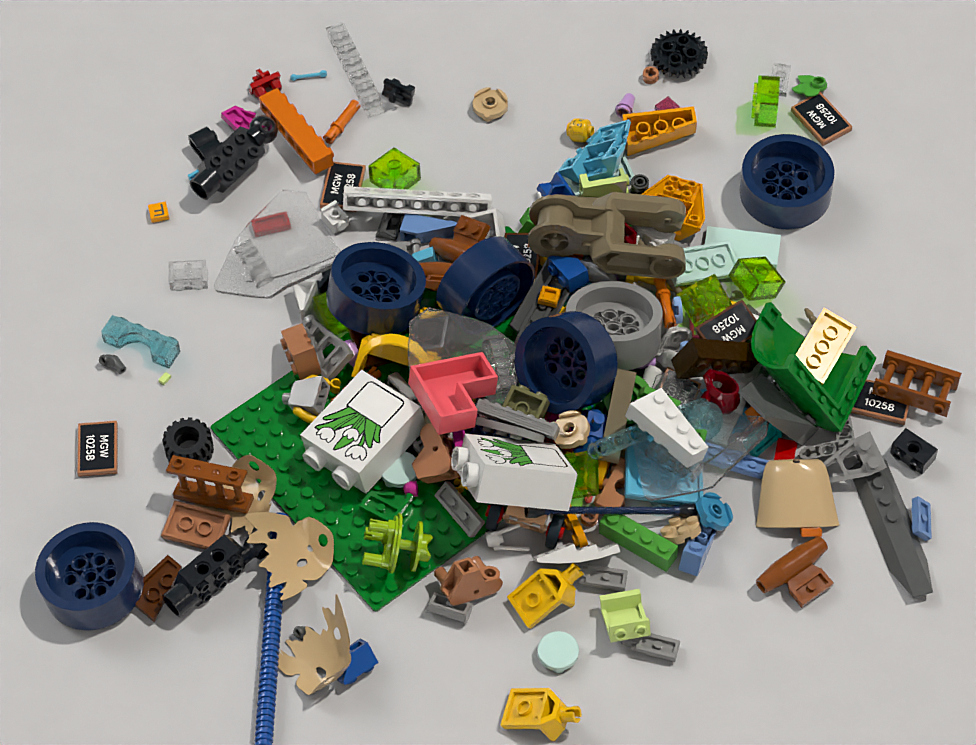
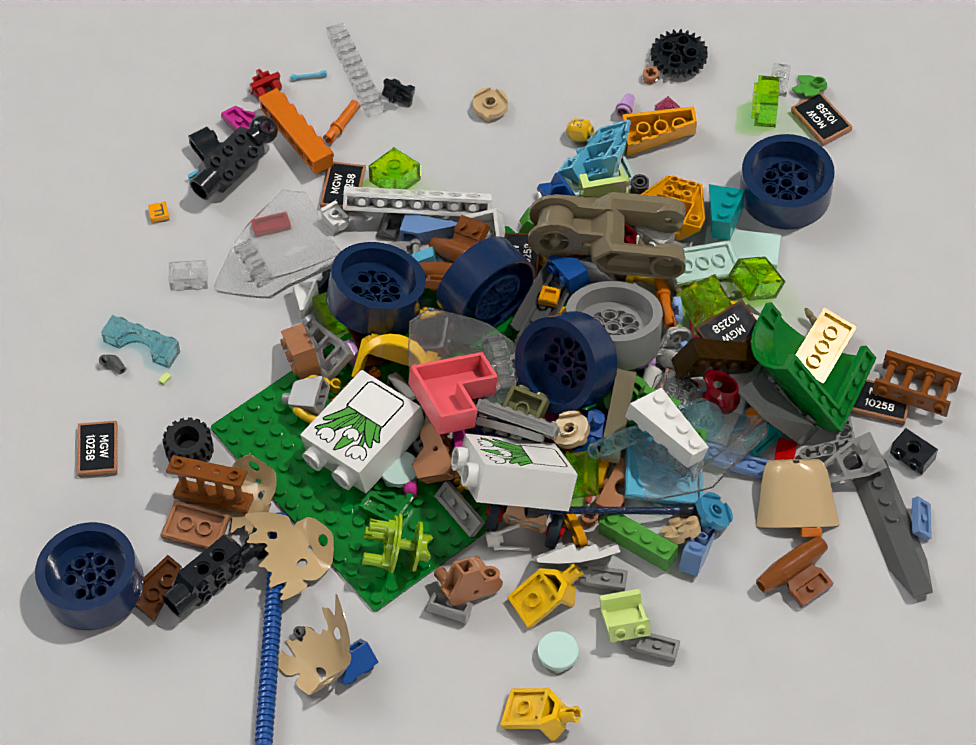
none -> teal wedge [709,184,744,241]

